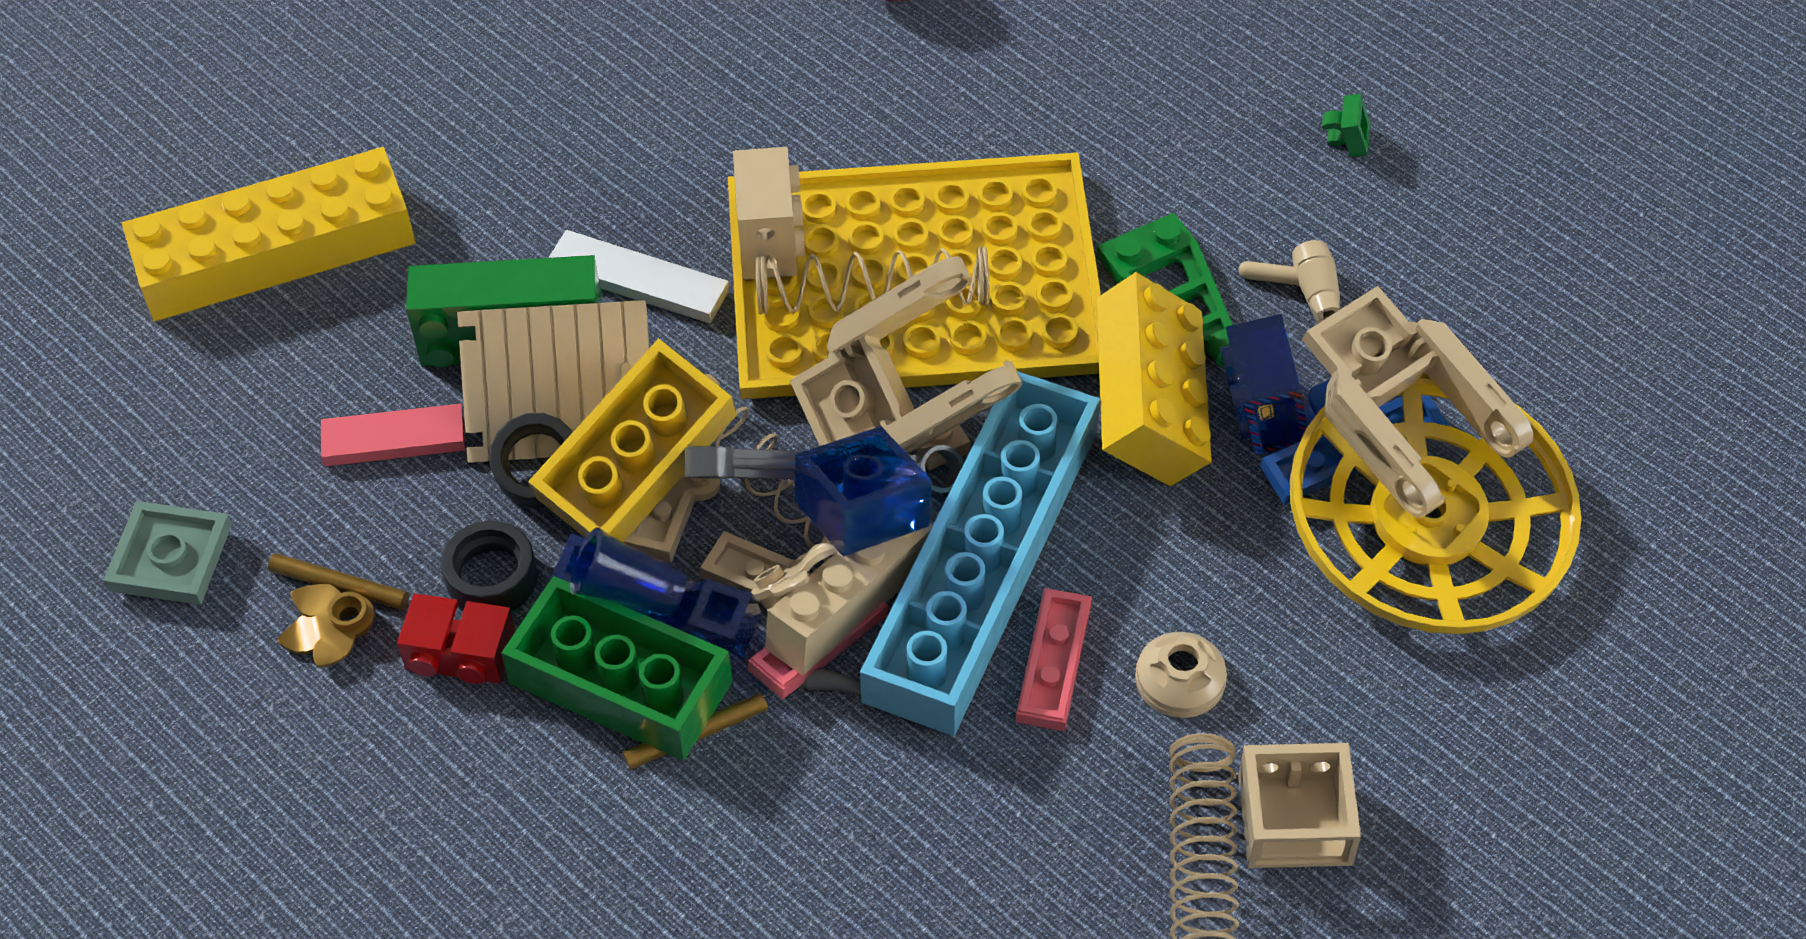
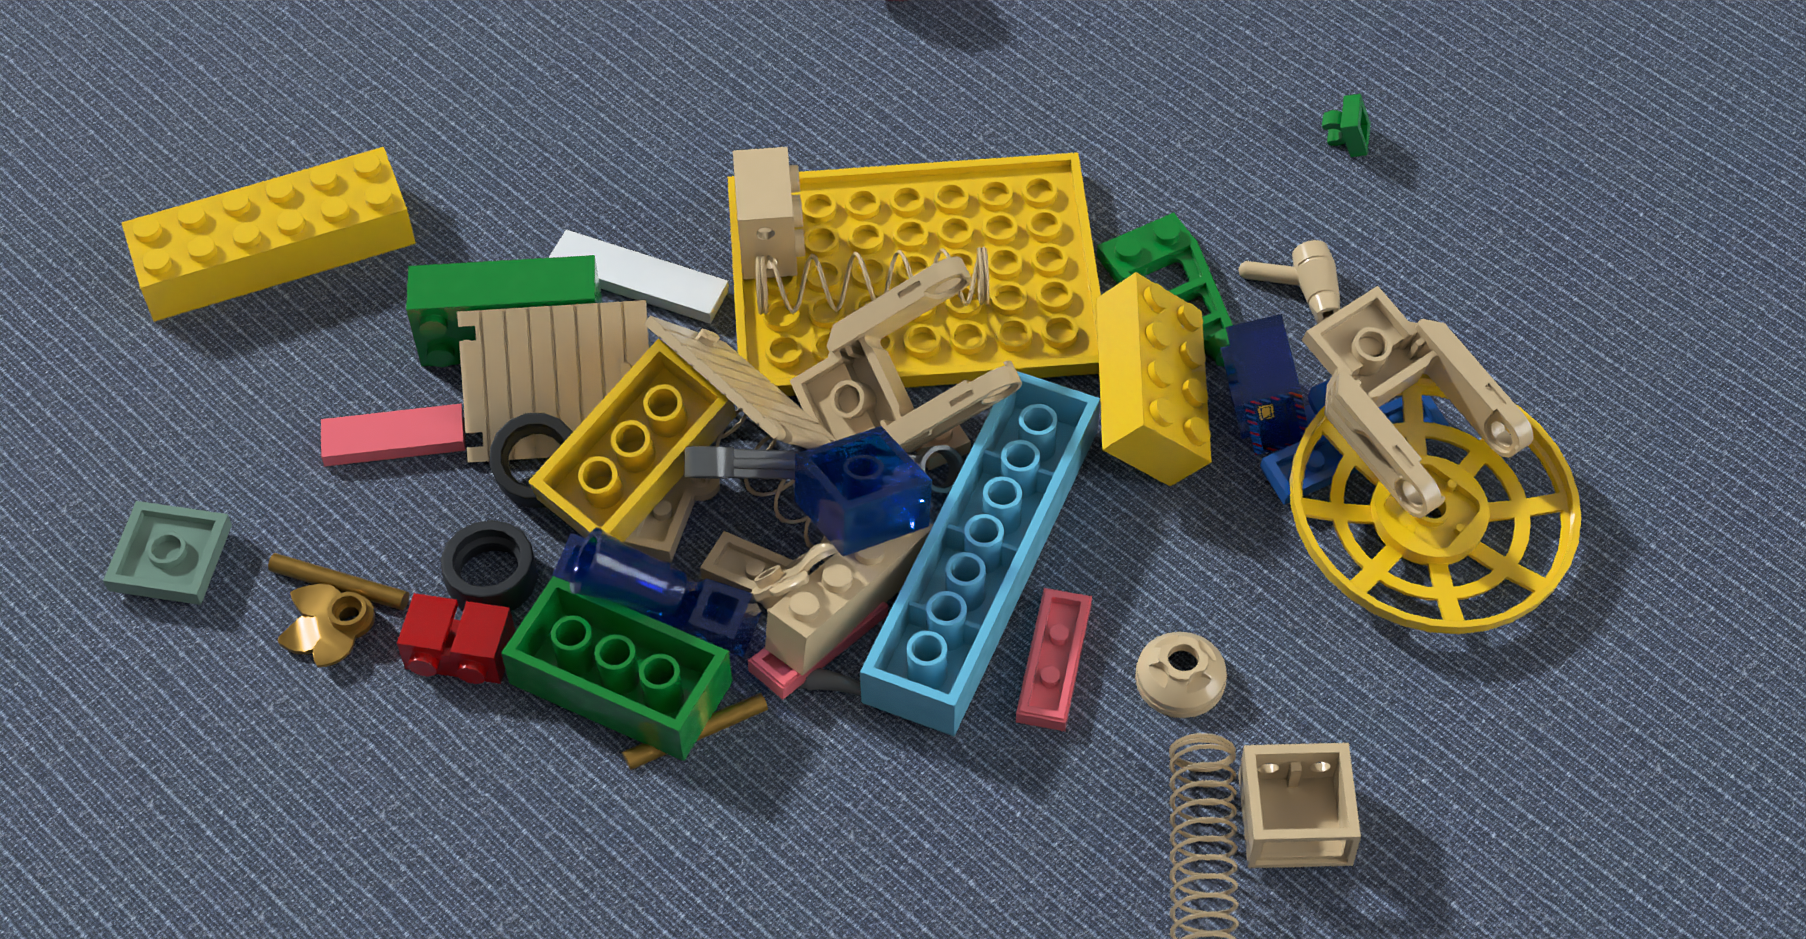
none -> tan door [644,316,849,452]

